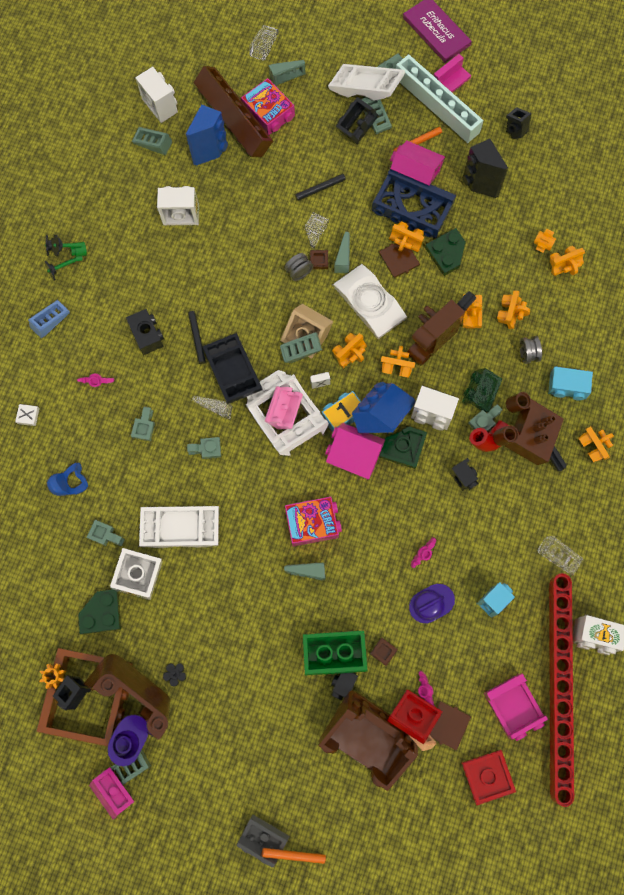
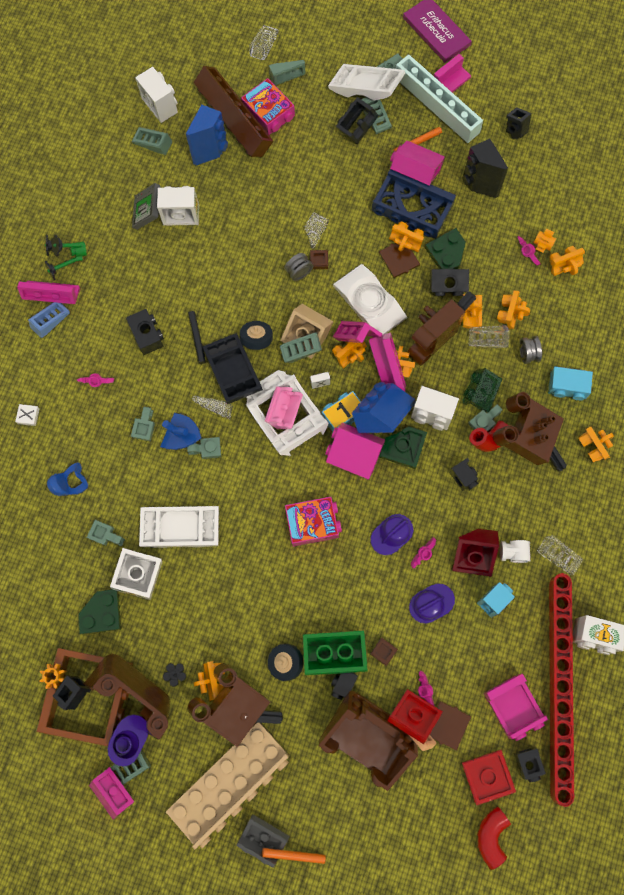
sand green slope [284,563,325,581] -> none
black bar [295,174,346,201] -> none
sand green slope [334,232,350,273] -> none
none -> dark pink panel [17,281,80,304]
none -> tile [132,183,160,230]
none -> blue shield [160,413,202,450]
none -> tan bracket [166,723,290,850]
none -> reddish brown piece [187,663,283,747]
none -> light orange hips [193,661,225,701]
none -> black wheel [240,321,273,350]
none -> black wheel [268,644,304,681]
none -> dark pink panel [333,321,382,343]
none -> dark pink panel [369,333,406,392]
none -> dark purple piece [371,514,414,555]
none -> black brick [430,269,469,296]
none -> dark red slope [452,528,499,577]
none -> clear slope [469,325,509,348]
none -> red cylinder [477,806,511,870]
none -> white piece [500,540,530,563]
none -> black brick [513,747,546,783]
none -> dark pink piece [518,236,540,265]

